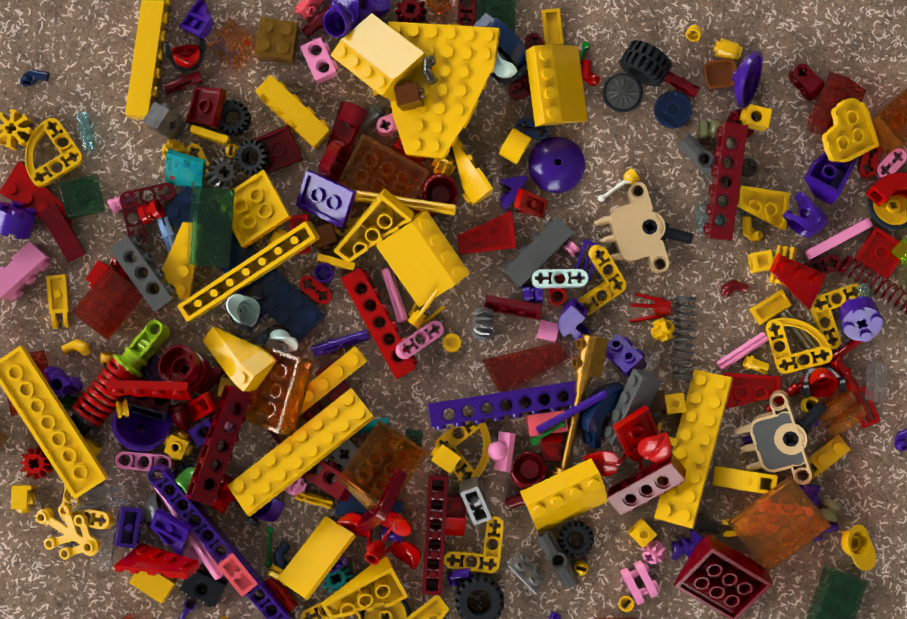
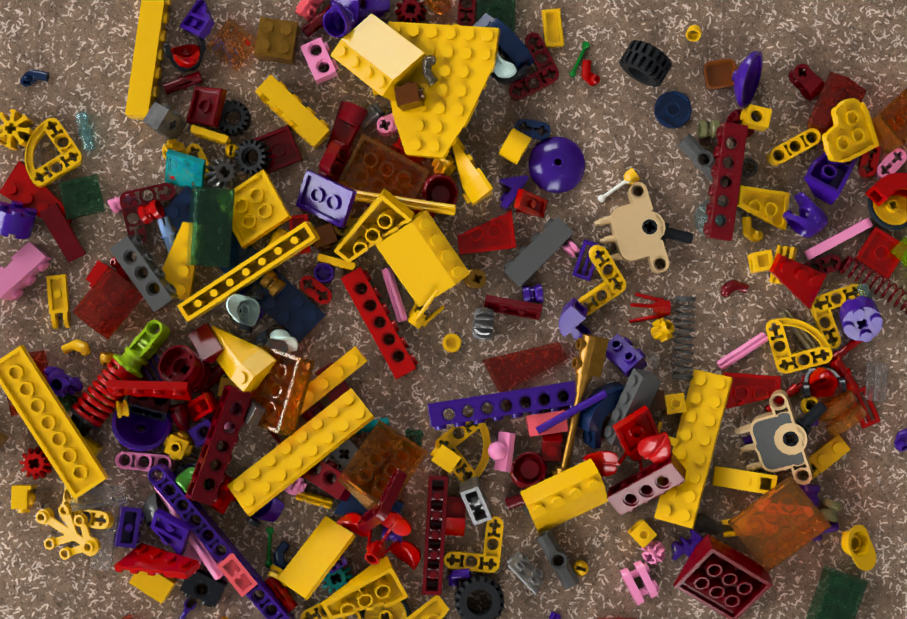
dark purple pin [311,329,370,357] -> none
bright pink beam [396,321,444,359] -> none
yellow slope [525,44,588,127] -> none
green hinge [530,420,566,445] -> none
light aqua beam [531,269,588,288] -> none
bright pink slope [537,320,559,342] -> none
red piece [545,274,566,307] -> none
black tyre [558,521,595,557] -> none
dark grey wheel [603,73,643,112] -> none
yellow hinge [619,596,634,612] -> none
dark red pin [663,71,701,98] -> none
yellow brick [713,38,743,61] -> none
yellow pin [743,355,769,375] -> none
yellow tile [749,289,792,325] -> none
none -> dark red slope [188,323,224,363]
none -> flat silver slope [244,399,266,426]
none -> pearl gold wheel [259,270,287,297]
none -> pearl gold wheel [464,269,486,288]
none -> yellow beam [767,128,821,166]

